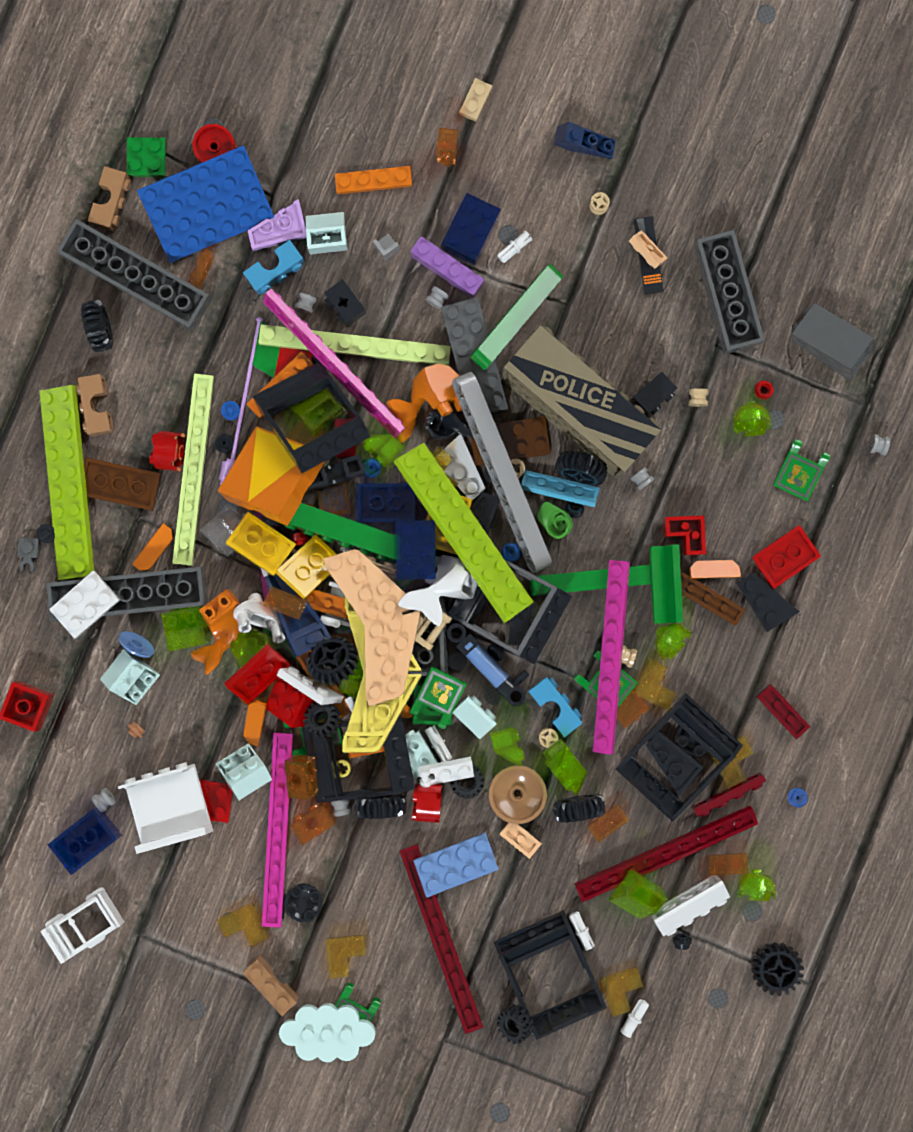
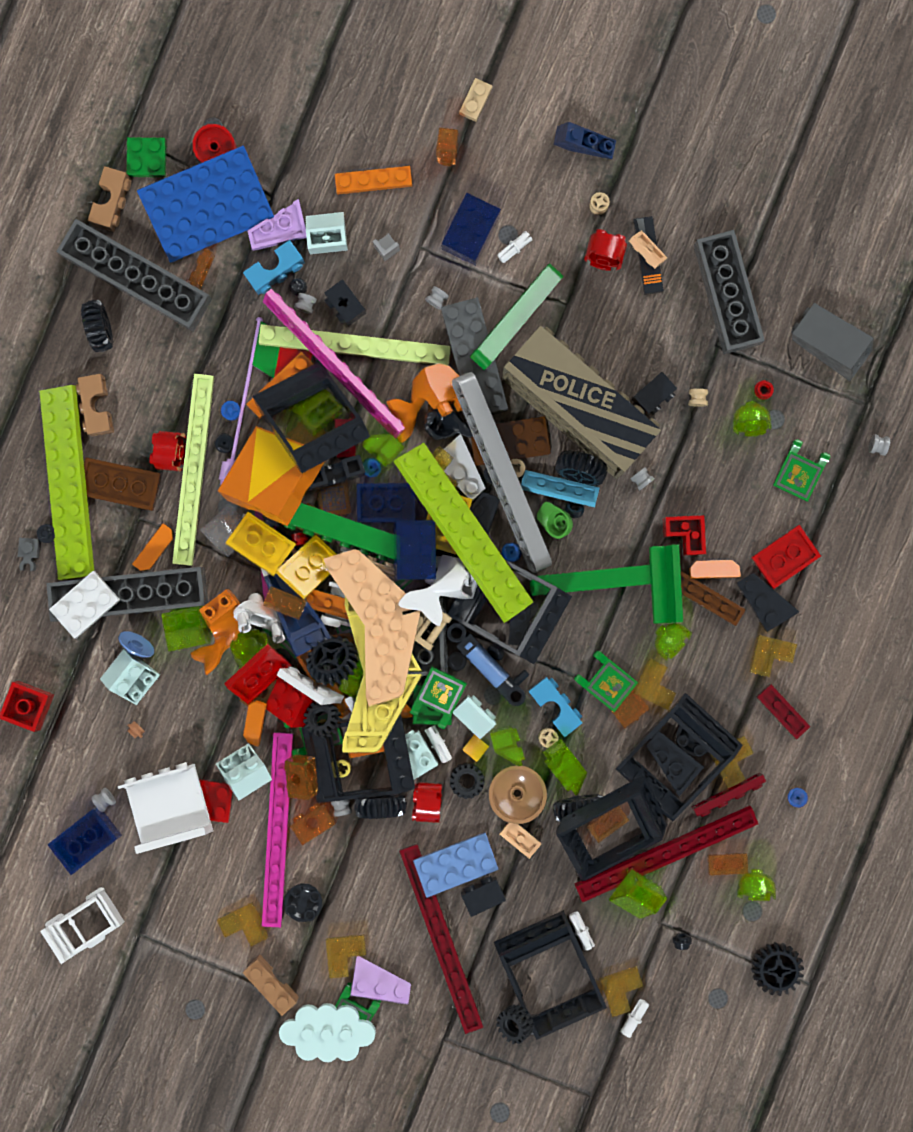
medium lavender brick [410,236,484,299] -> none
white plate [418,757,474,788] -> none
dark pink plate [593,560,630,755] -> none
tan wheel [622,645,637,668] -> none
white slope [649,874,730,936] -> none
none -> black piece [289,278,308,296]
none -> lavender wing [350,955,411,1004]
none -> black brick [461,876,506,917]
none -> light orange slope [462,734,489,762]
none -> black window [556,776,668,881]
none -> red brick [584,229,627,271]
none -> clear yellow plate [749,635,797,677]

